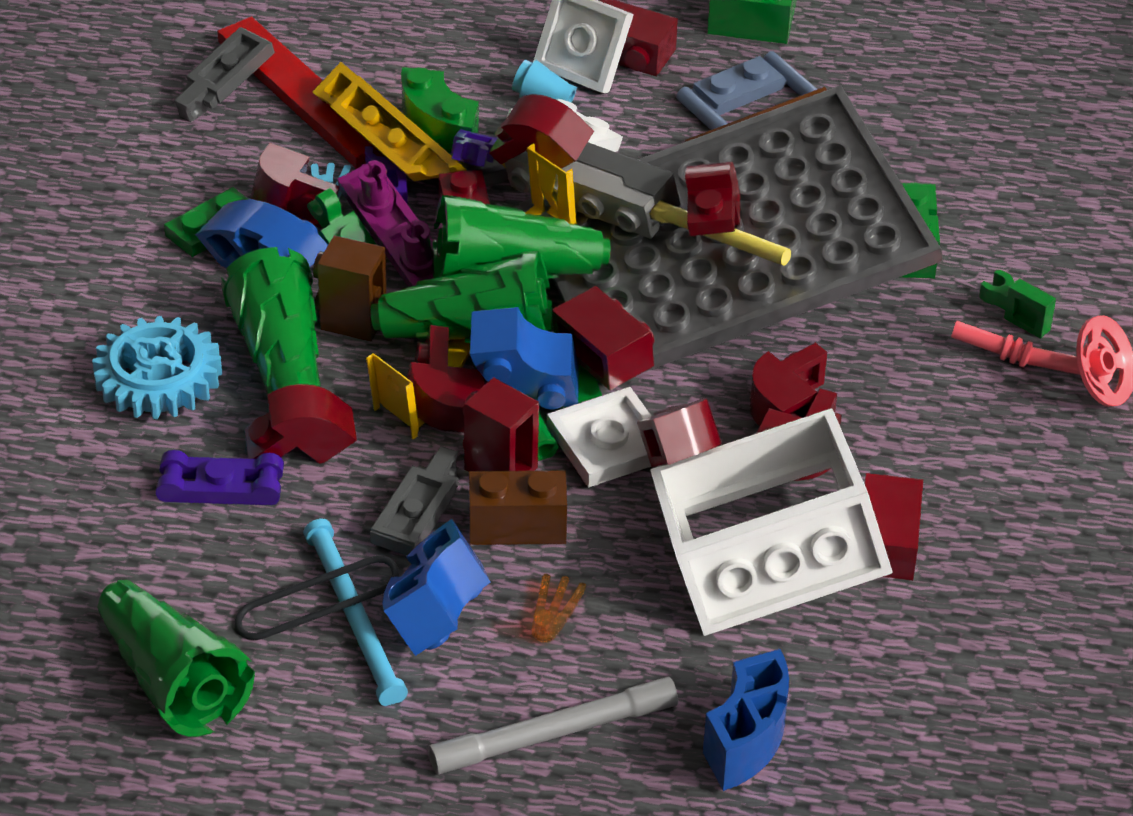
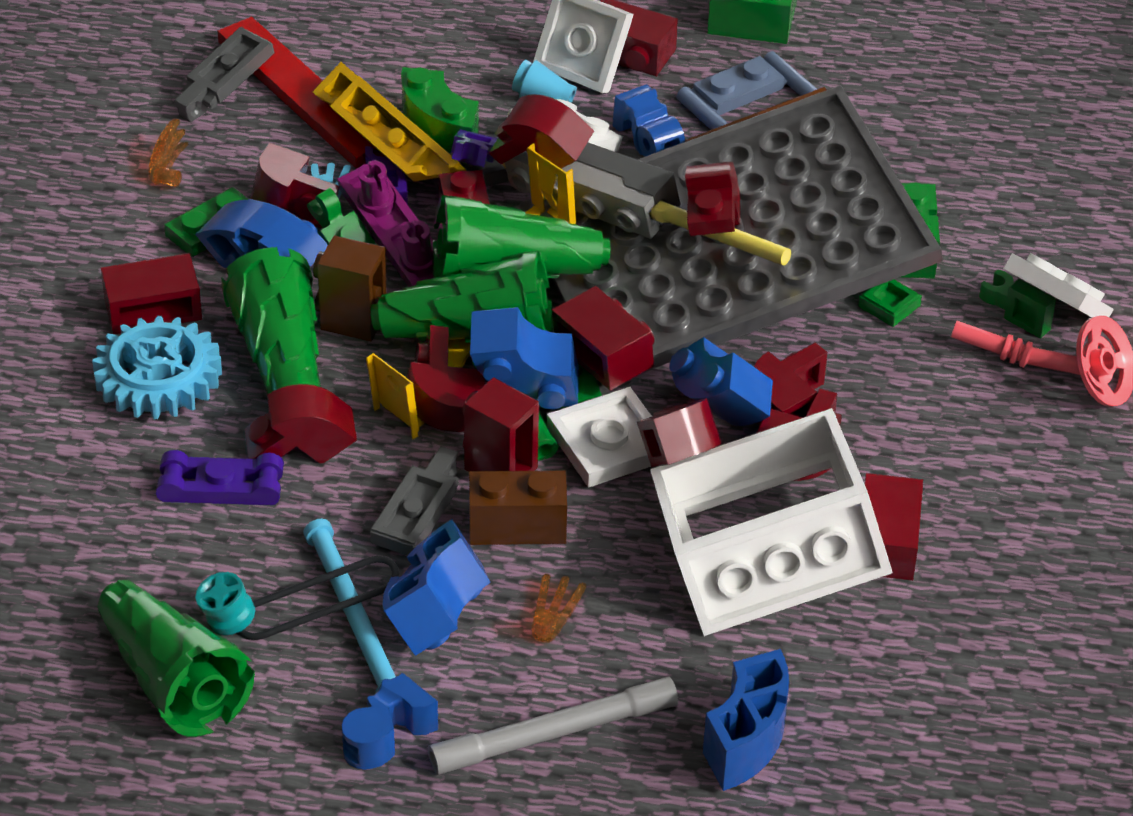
none -> dark red piece [101,253,202,334]
none -> clear orange piece [148,118,189,187]
none -> teal wheel [195,572,256,635]
none -> blue leg [342,673,438,770]
none -> blue leg [612,84,685,157]
none -> blue brick [669,337,773,426]
none -> green tile [858,279,922,327]
none -> white plate [1003,253,1114,317]

